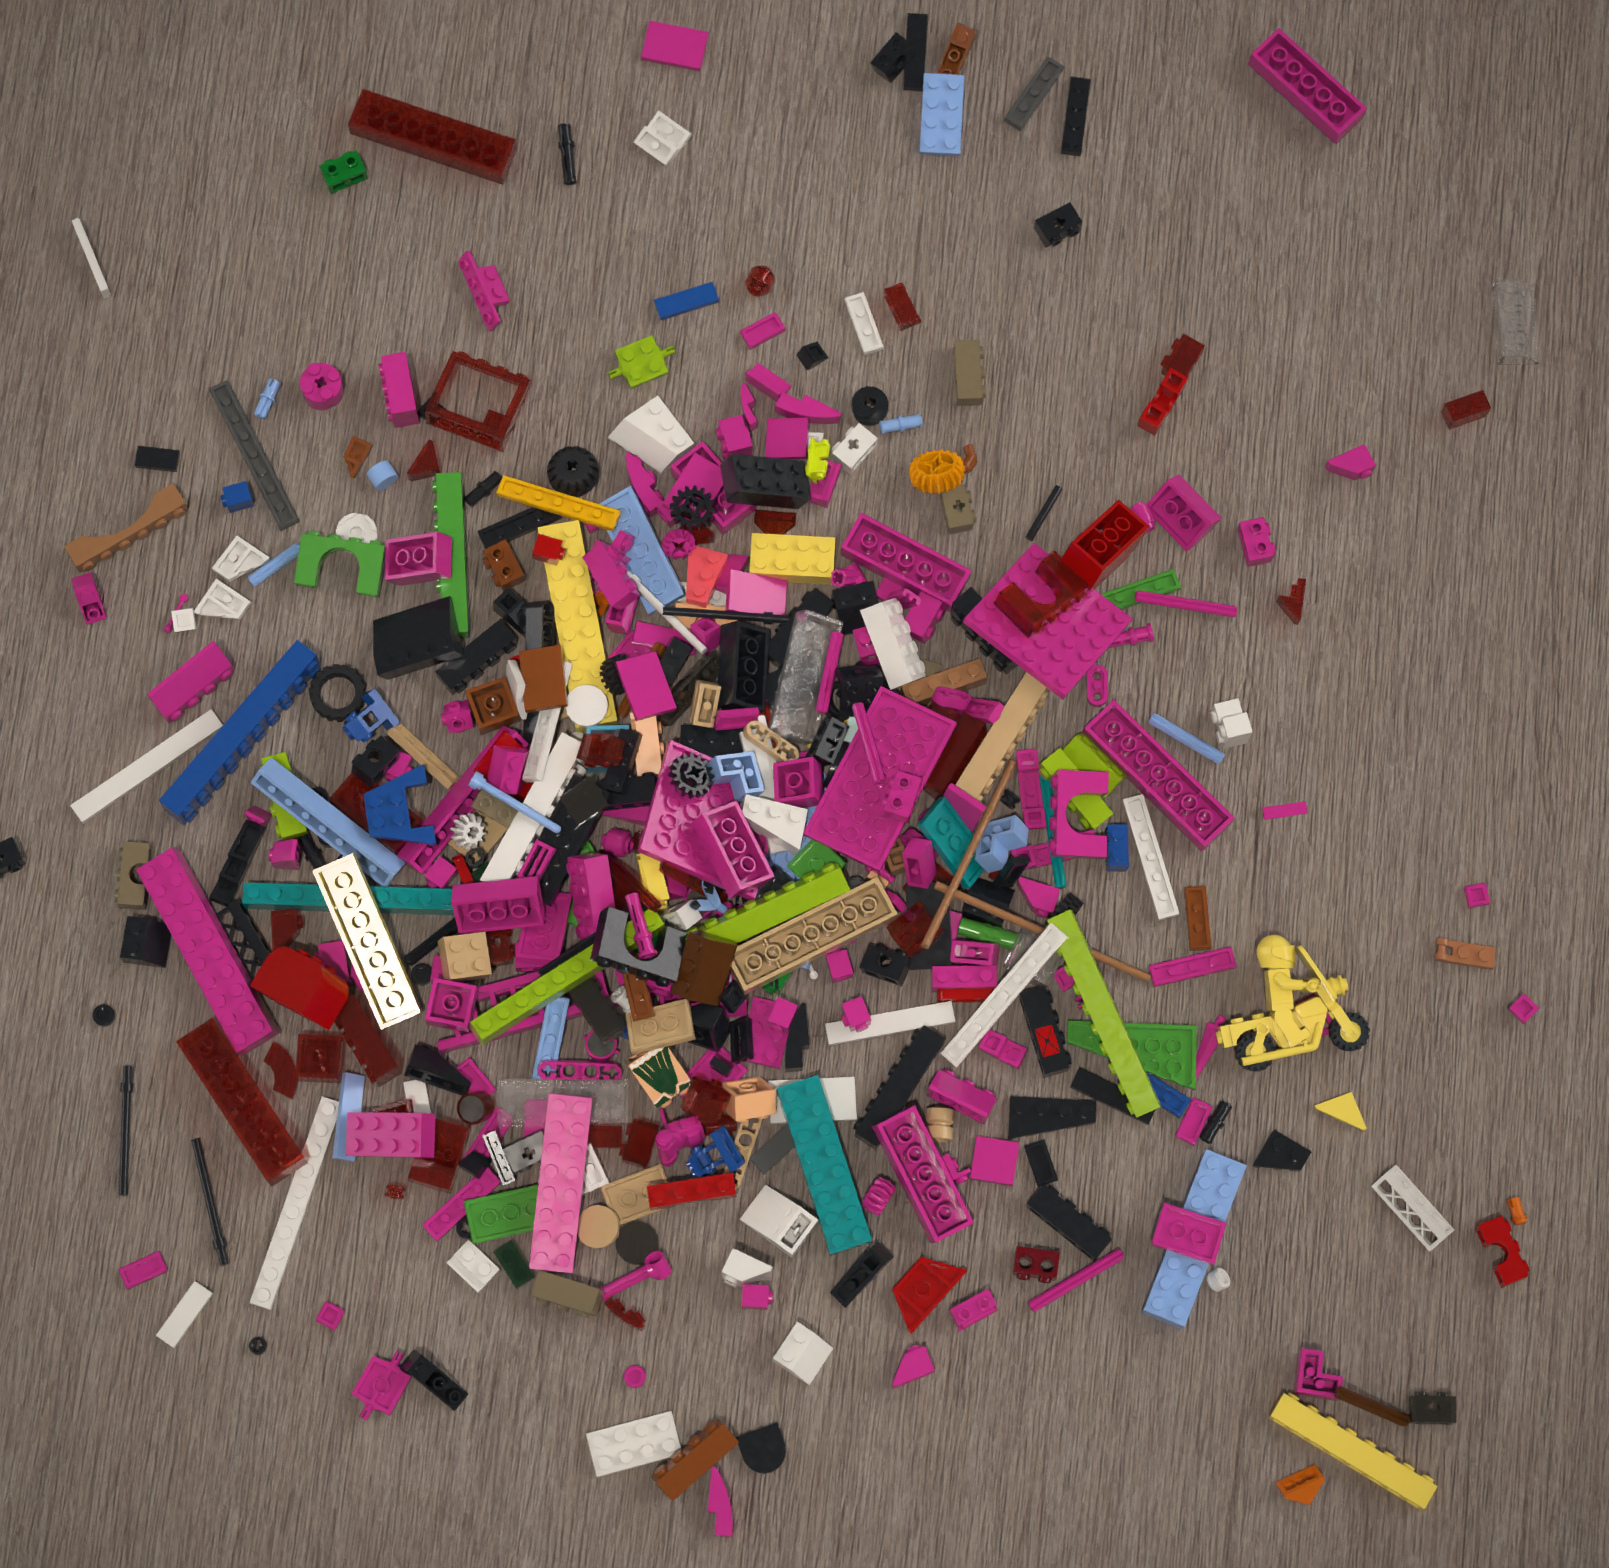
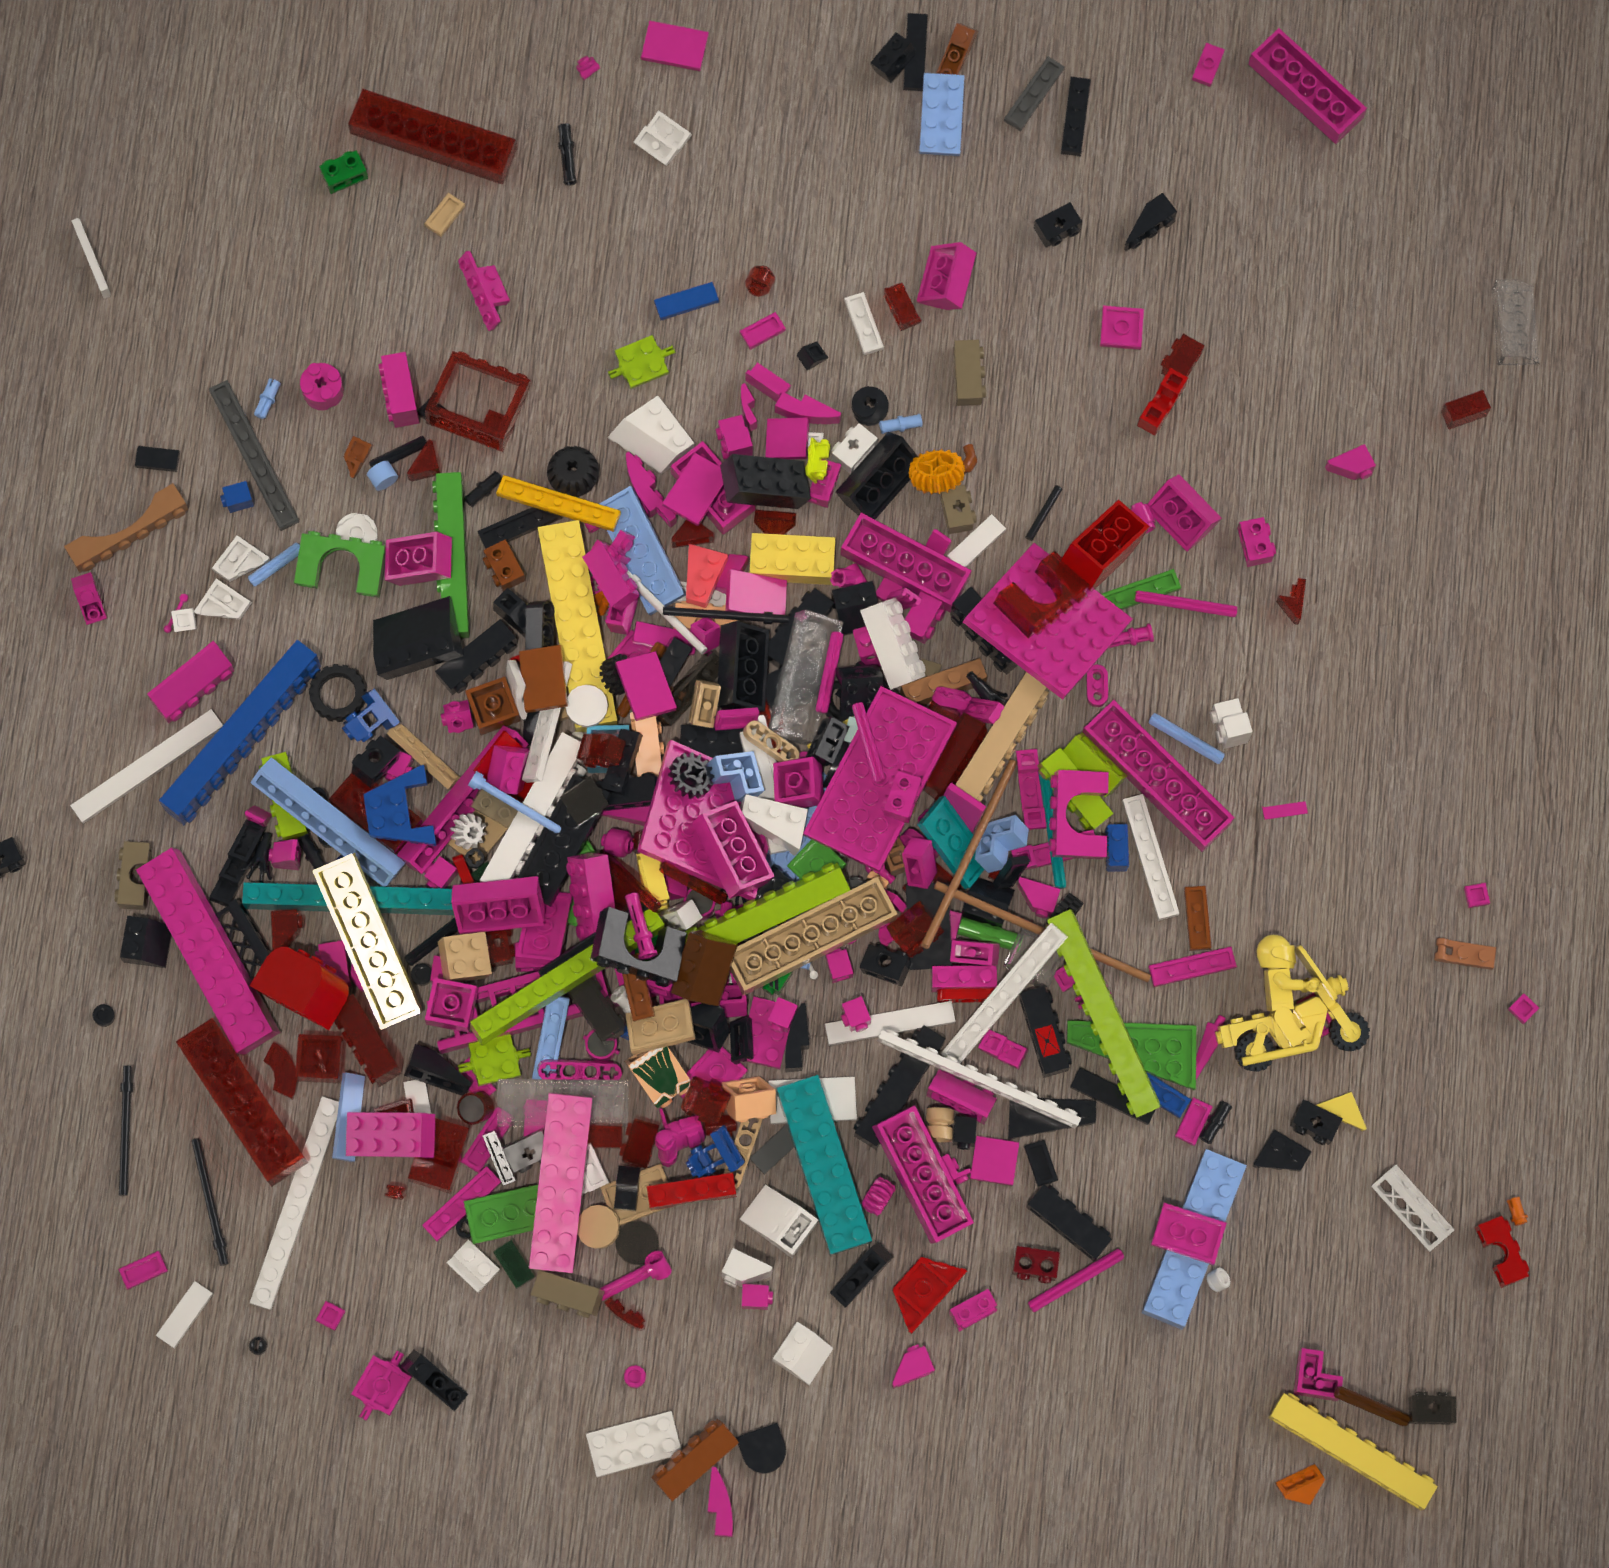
black slope [458,1151,491,1179] -> none
dark pink tile [517,839,556,882] -> none
red brick [532,534,566,566] -> none
dark pink gear [662,529,695,560] -> none
black gear [670,485,715,532] -> none
light blue piece [689,880,728,914] -> none
black tile [710,1056,732,1078] -> none
black tile [719,982,746,1014] -> none
black bush [1000,790,1020,810] -> none
none -> black piece [241,832,272,883]
none -> black axle [369,436,428,468]
none -> tan tile [424,193,465,237]
none -> lime plate [457,1034,531,1087]
none -> dark pink plate [576,56,600,80]
none -> black slope [614,1166,640,1211]
none -> black slope [835,432,918,520]
none -> white plate [877,1029,1081,1128]
none -> dark pink tile [878,923,900,947]
none -> dark pink slope [916,242,976,310]
none -> dark pink slope [926,529,951,556]
none -> white tile [947,514,1006,567]
none -> black brick [953,1116,977,1150]
none -> black piece [966,671,1008,703]
none -> dark pink tile [1100,305,1144,350]
none -> black slope [1124,193,1177,251]
none -> dark pink plate [1192,43,1225,87]
none -> black brick [1290,1099,1343,1145]

